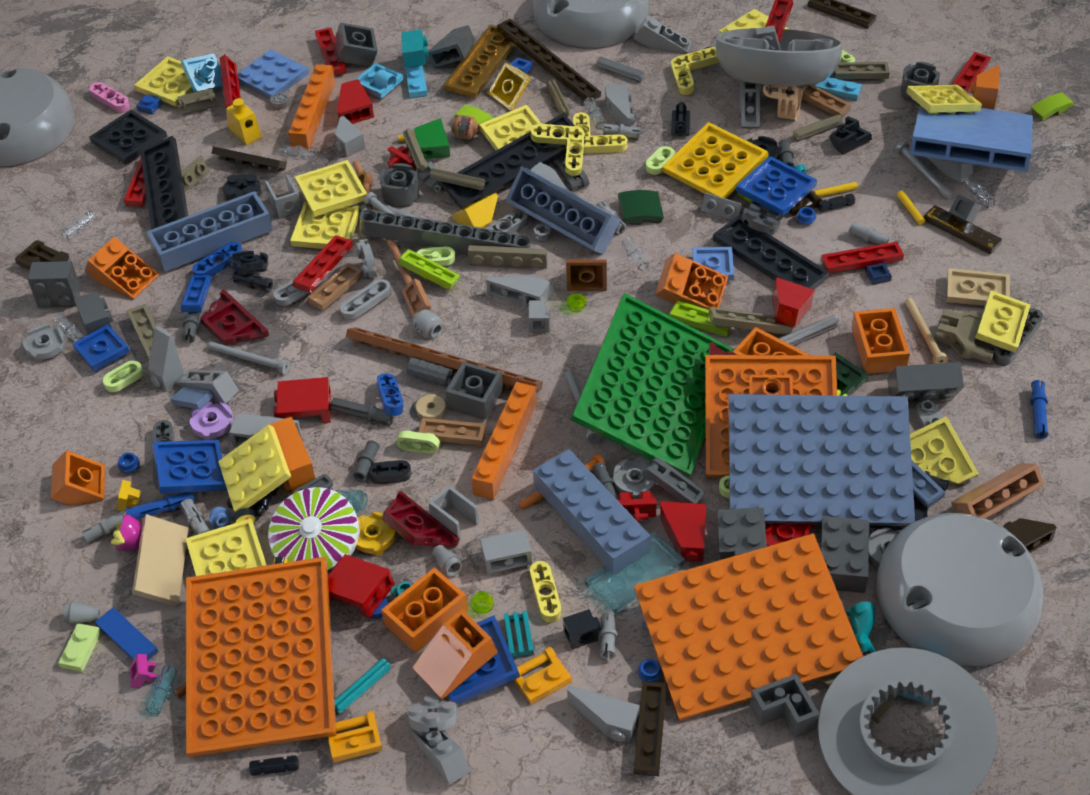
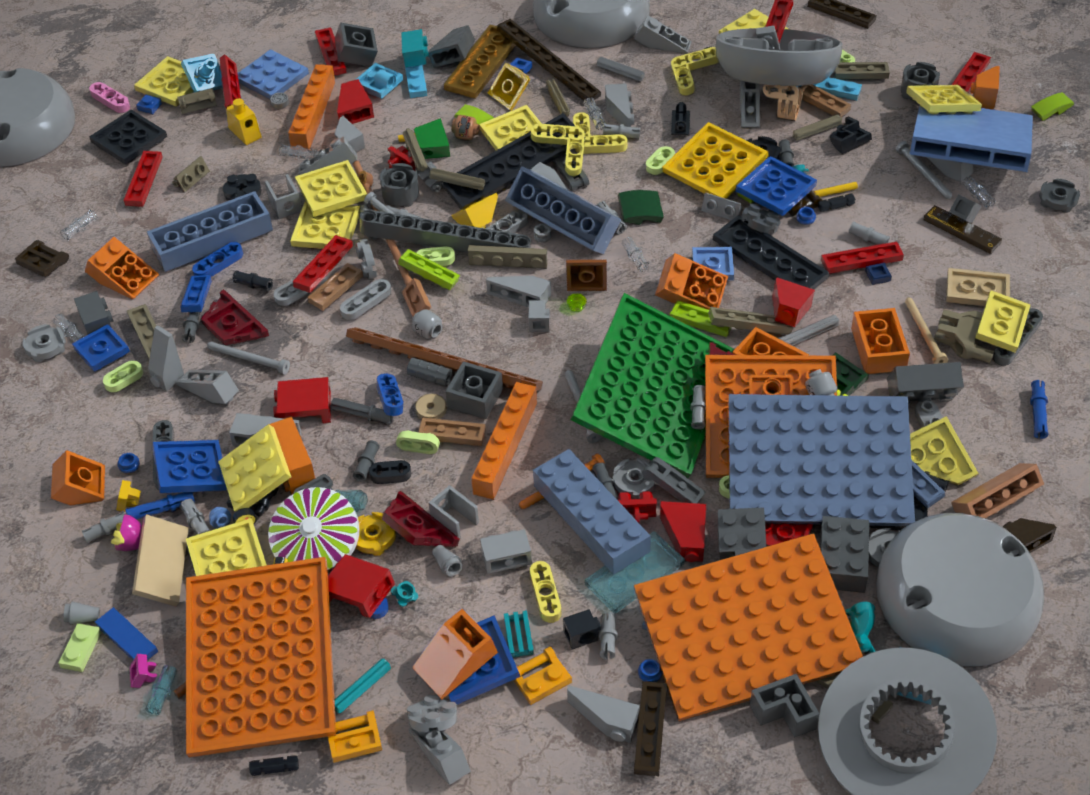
dark grey brick [27,261,81,307] -> none
black plate [140,136,188,229] -> none
sand blue tile [170,386,214,410] -> none
lavender plate [190,401,233,440] -> none
dark brown plate [211,146,287,171] -> none
black plate [228,251,268,275] -> none
orange brick [381,567,468,654] -> none
clear neon green plate [471,591,494,614] -> none
yellow piece [897,191,925,225] -> none
none -> light grey slope [299,136,357,175]
none -> light grey pin [690,385,706,429]
none -> light grey head [805,369,837,396]
none -> dark grey plate [1039,179,1080,213]

